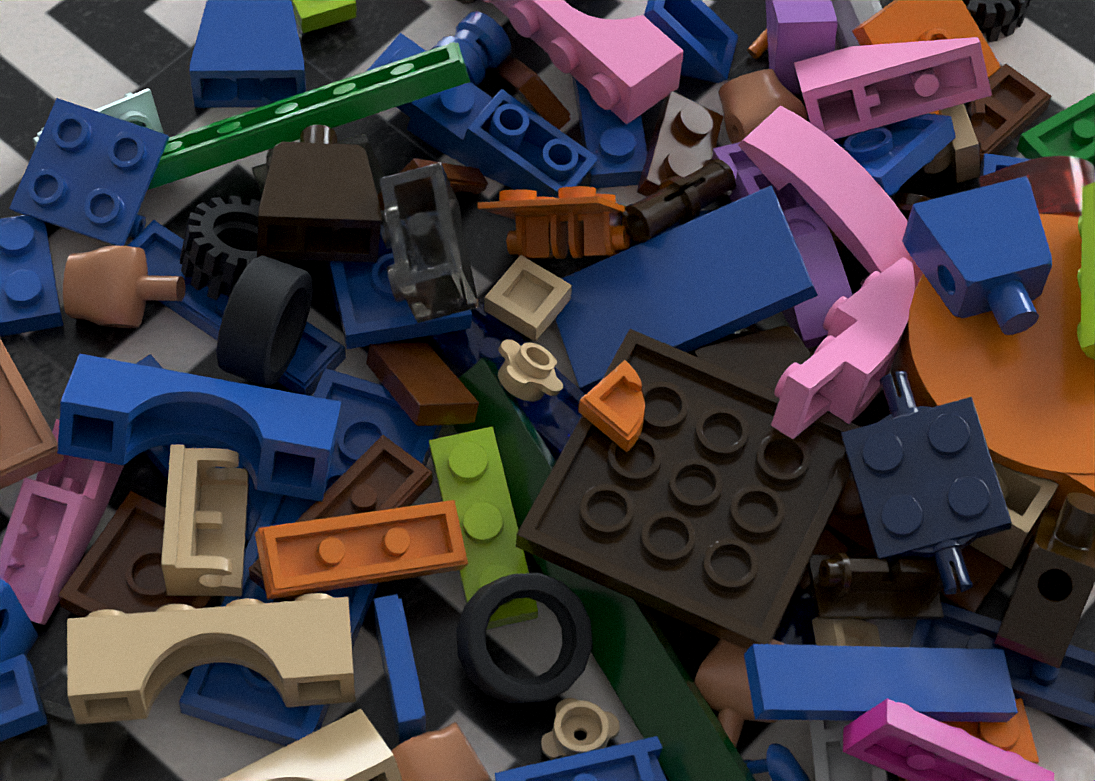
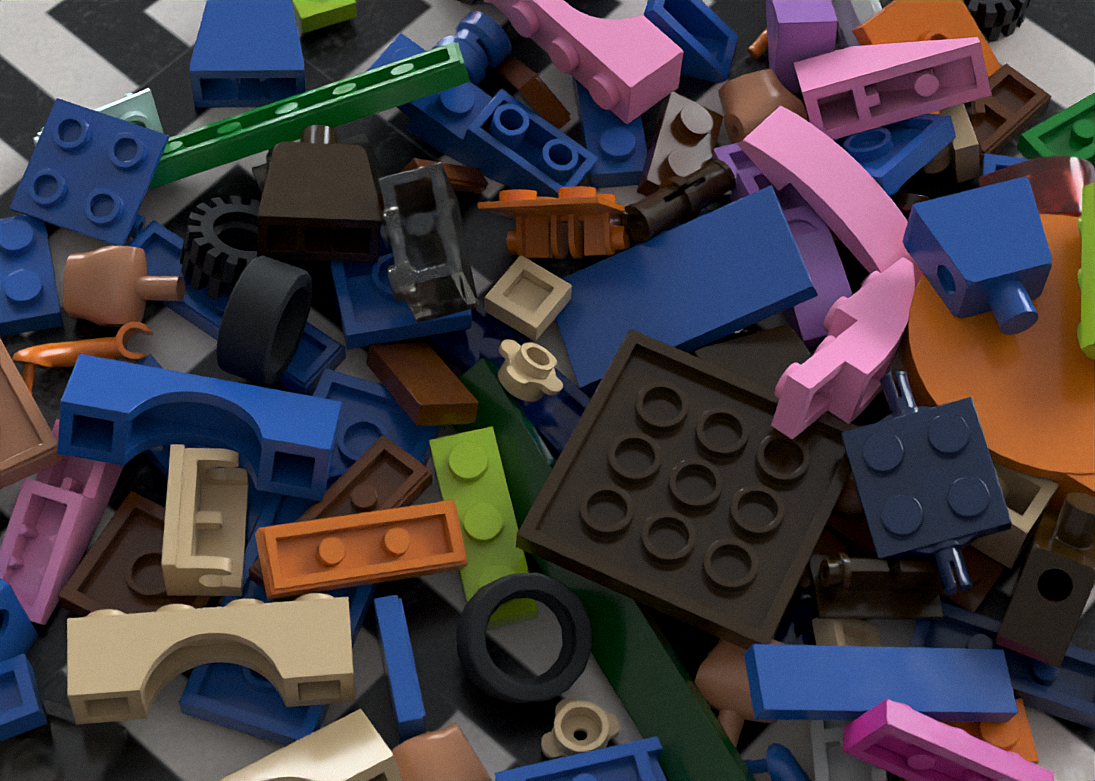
orange tile [578,360,645,452] -> none
none -> orange piece [12,322,154,395]

